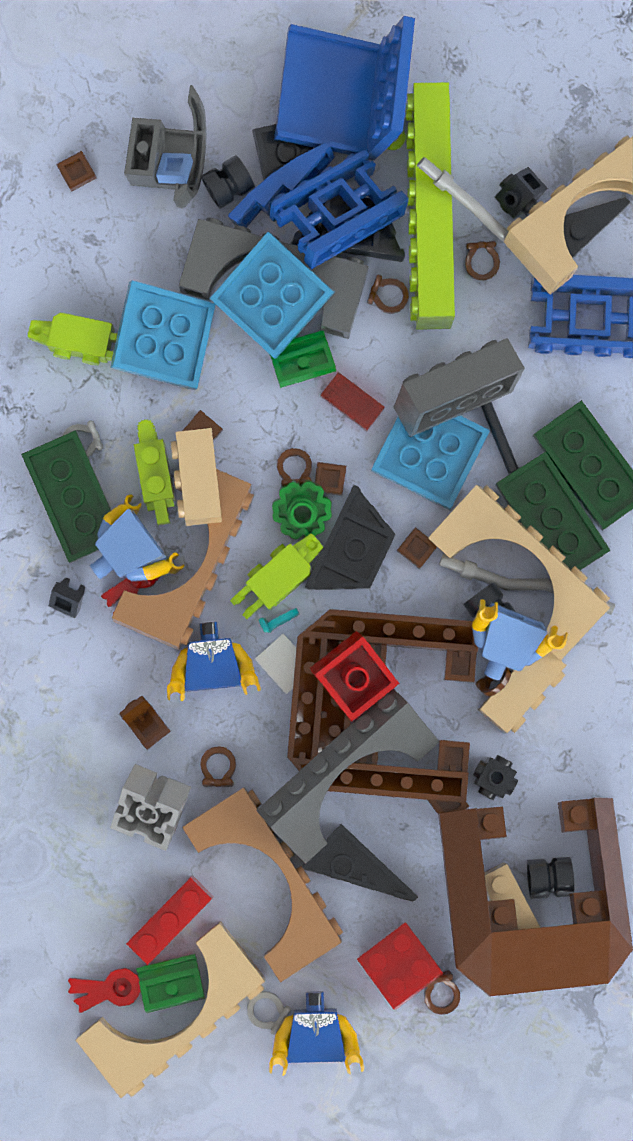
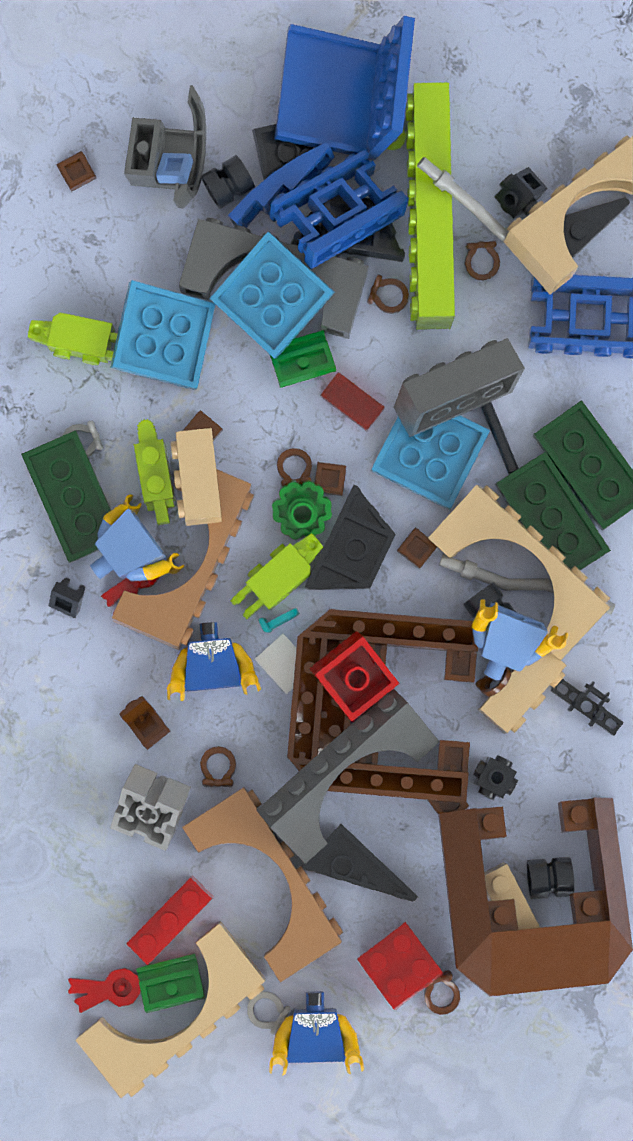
none -> black piece [550,679,624,736]

